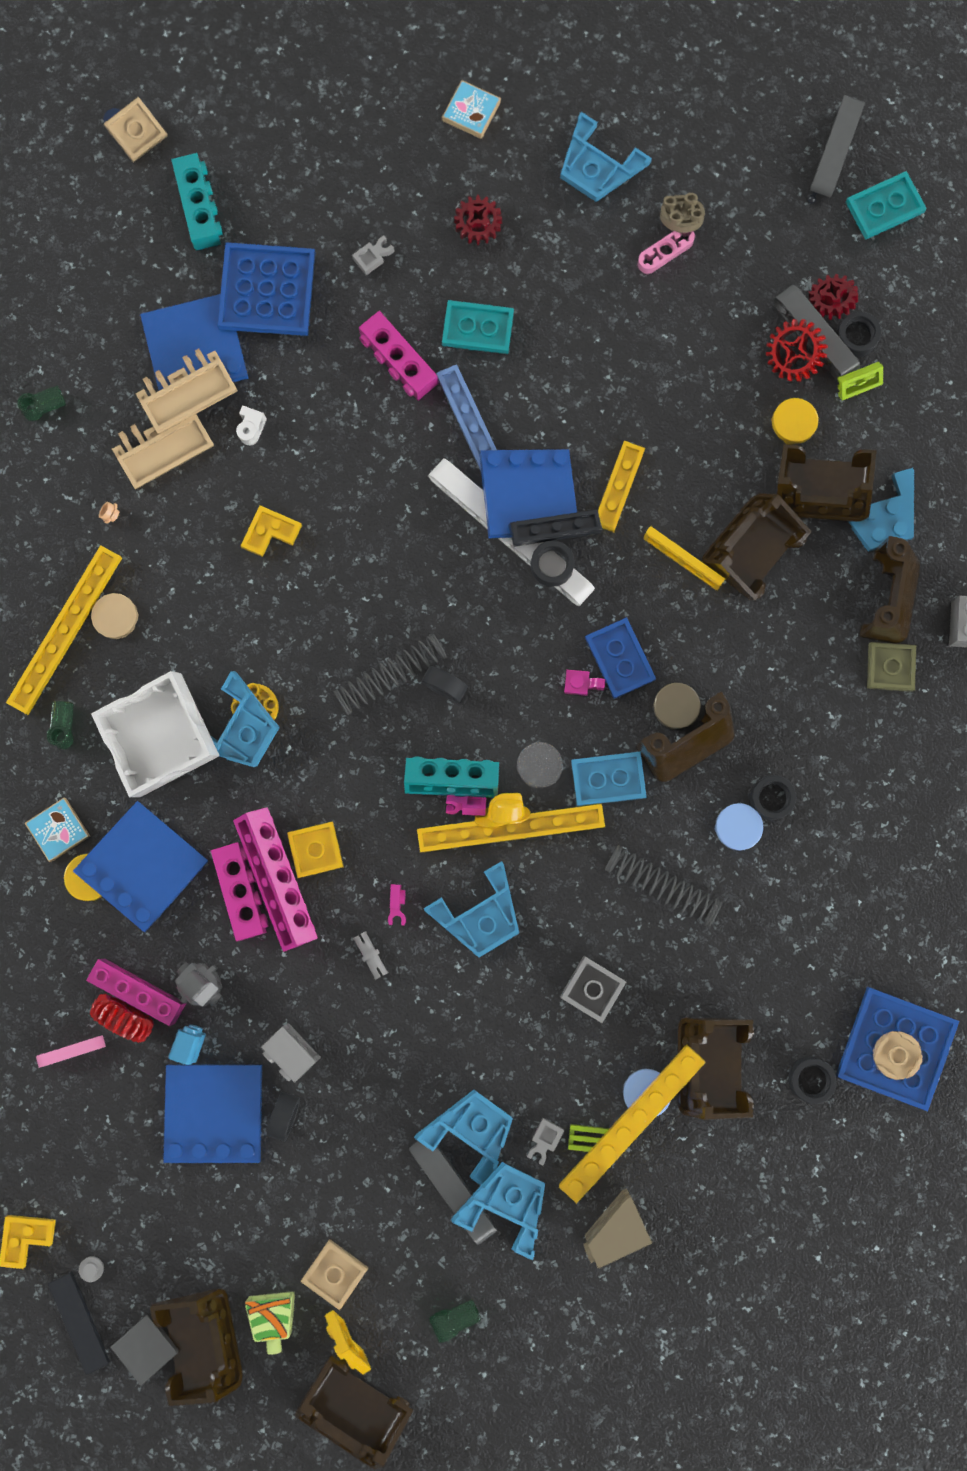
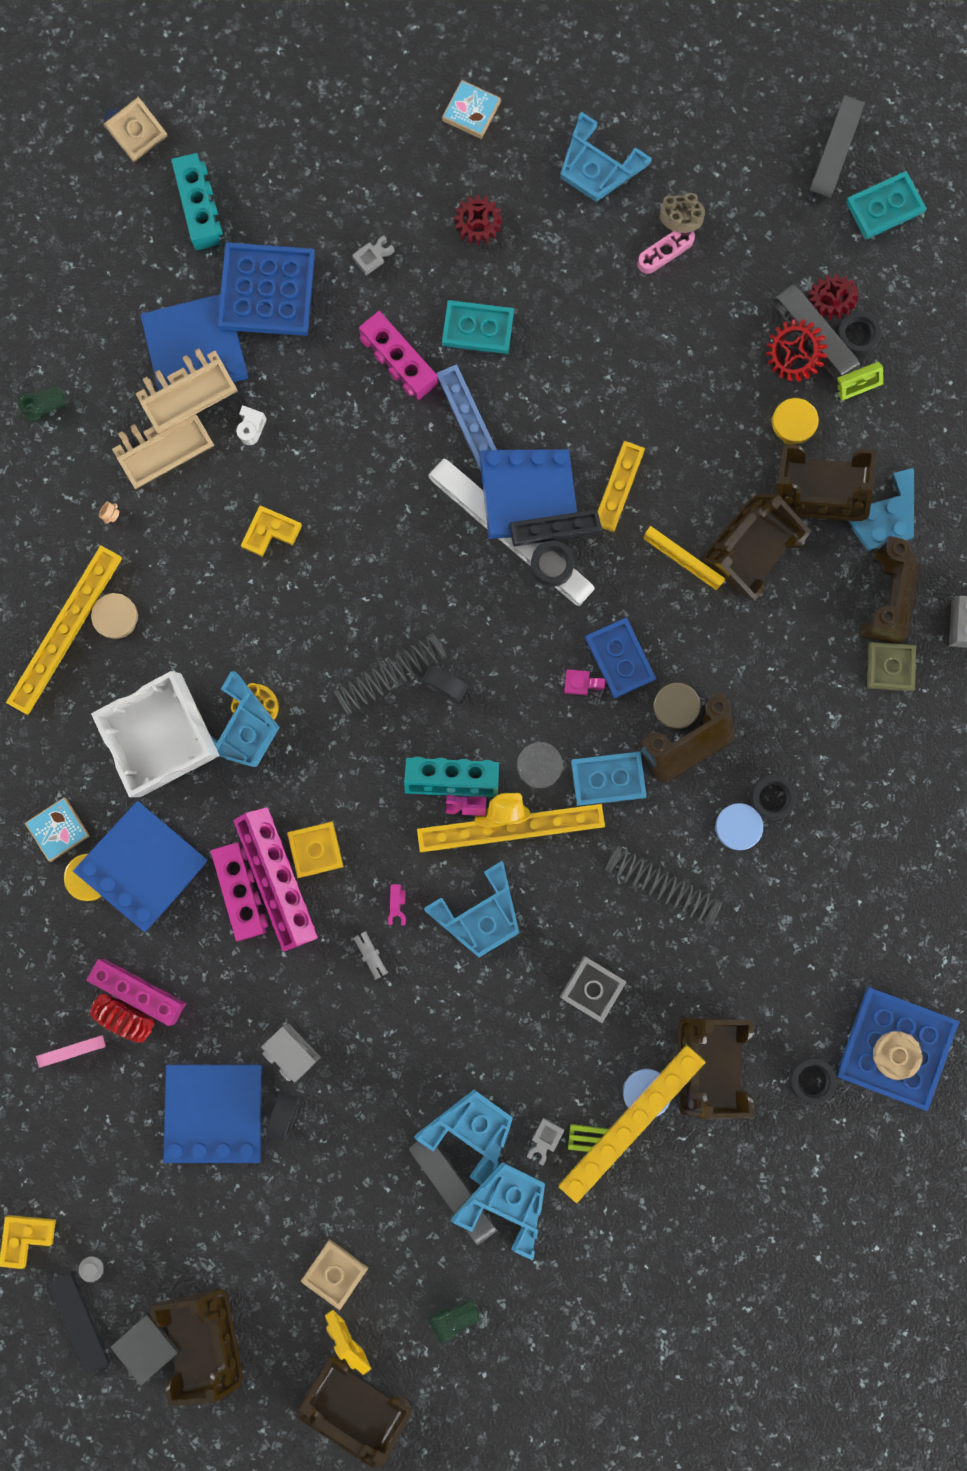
clear green piece [47,701,74,749] -> none
dark azure brick [168,1024,206,1065] -> none
dark grey piece [175,962,223,1007] -> none
torso [245,1292,295,1354] -> none
dark tan slope [583,1188,652,1269] -> none

